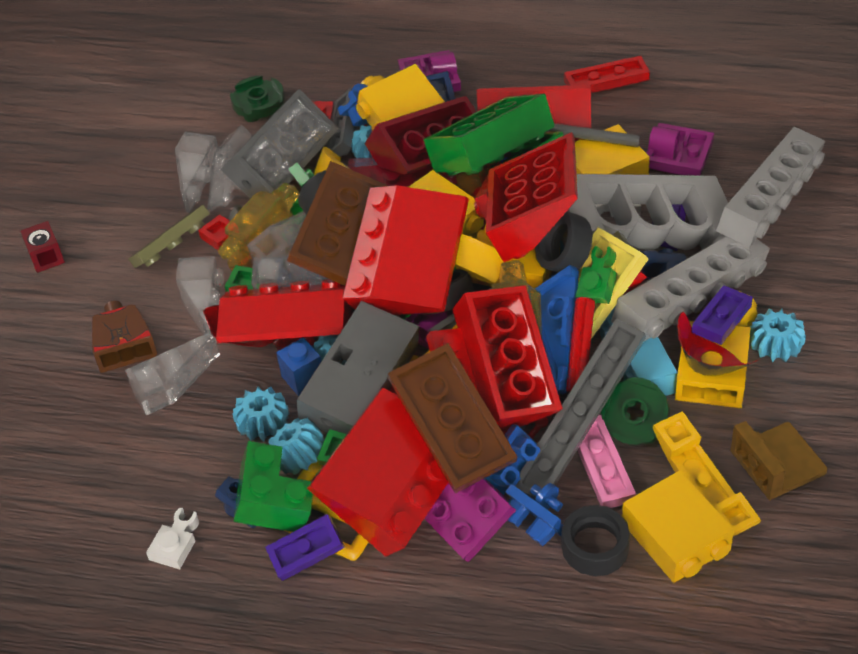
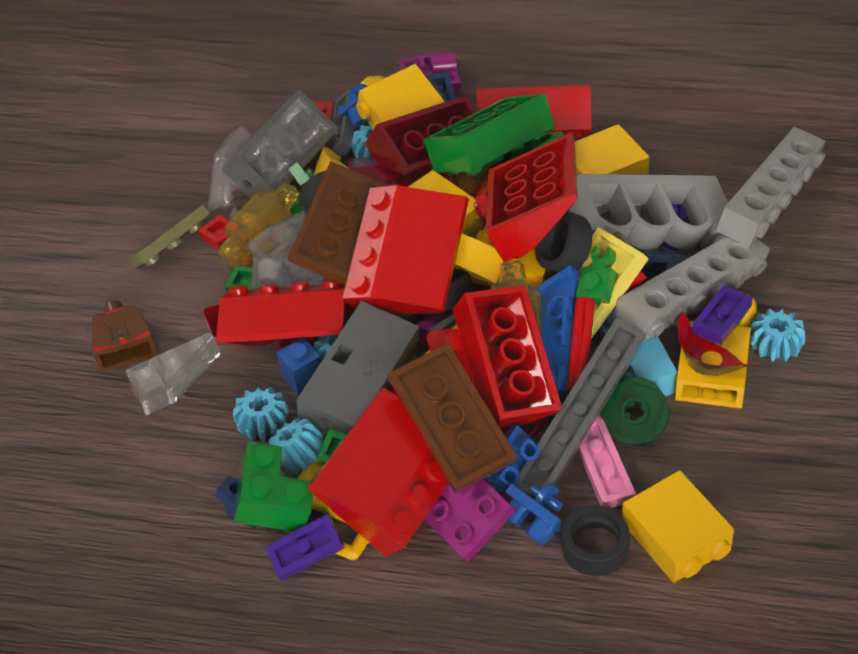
dark red brick [20,221,65,273] -> none
white plate [146,508,199,569] -> none
clear slope [175,132,222,213] -> none
clear slope [176,256,224,344] -> none
dark green plate [230,76,285,122] -> none
dark grey bar [548,123,640,147] -> none
red plate [564,55,650,93] -> none
magenta plate [647,123,714,176] -> none
yellow slope [653,411,761,537] -> none
pearl gold bracket [730,421,828,501] -> none

